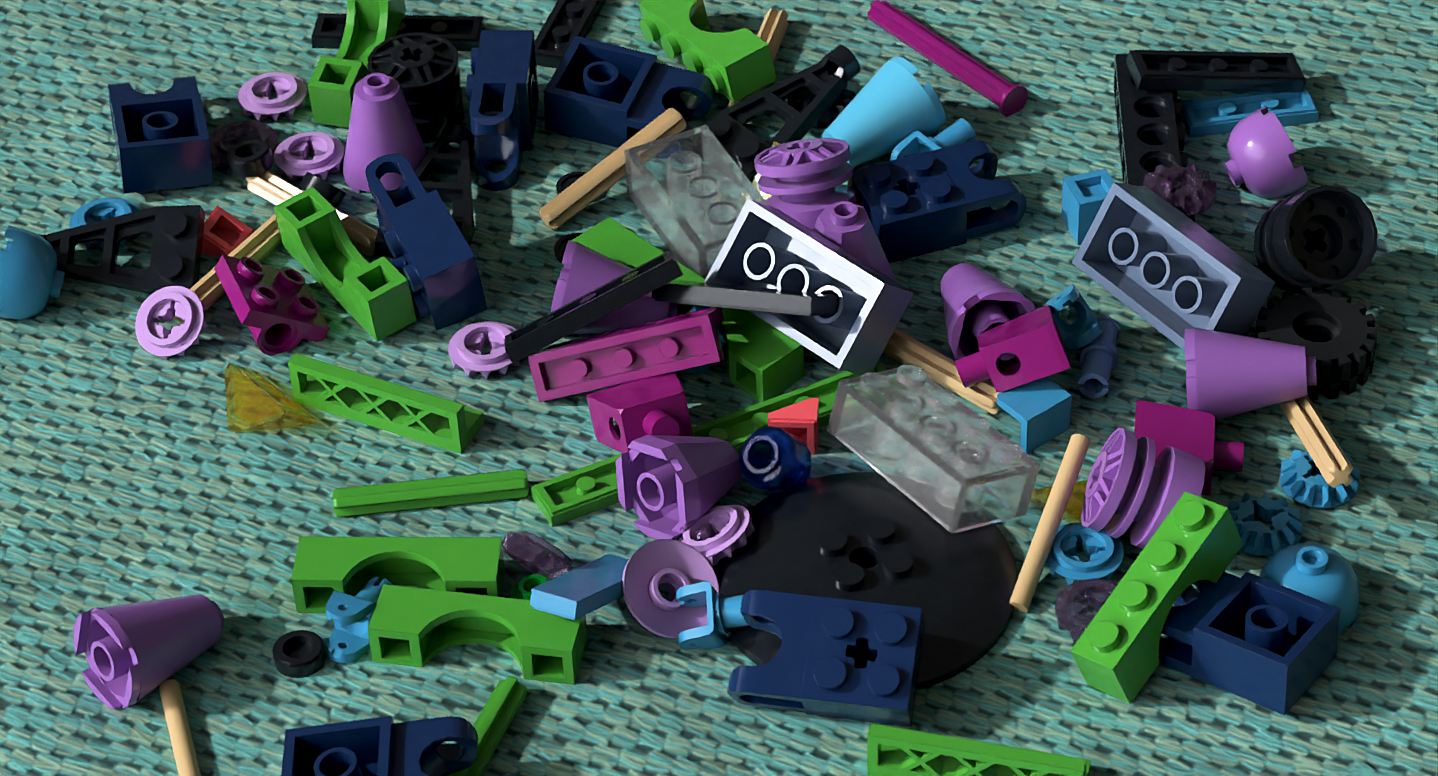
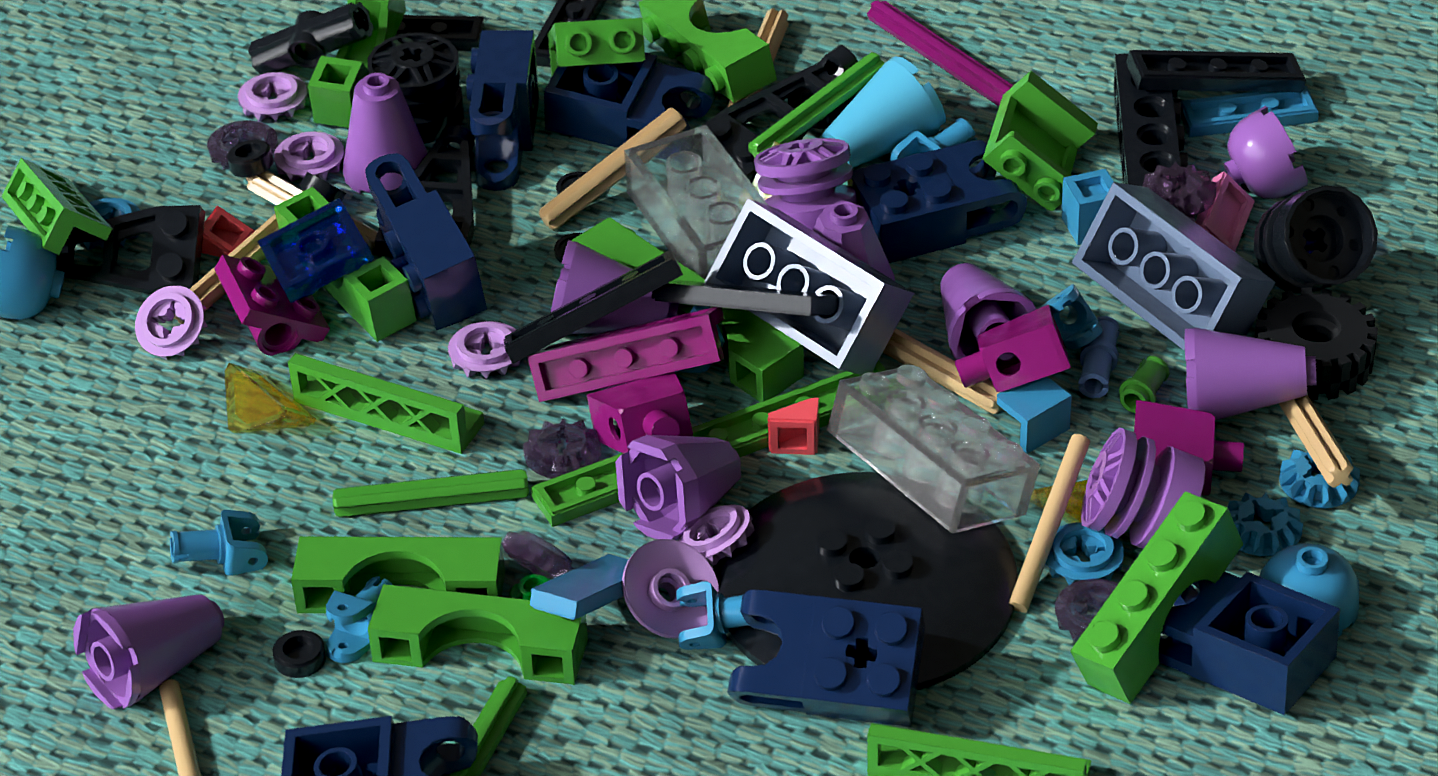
dark blue brick [108,76,213,194] -> none
clear blue head [739,426,812,494] -> none
none -> bright green fence [1,158,112,255]
none -> dark azure piece [170,510,268,576]
none -> black piece [248,2,373,75]
none -> clear blue plate [257,198,374,303]
none -> clear purple gear [523,417,602,478]
none -> bright green panel [548,18,645,77]
none -> bright green axle [748,52,885,158]
none -> bright green panel [982,71,1098,211]
none -> bright green pin [1119,356,1170,413]
none -> bright pink tile [1195,171,1255,252]

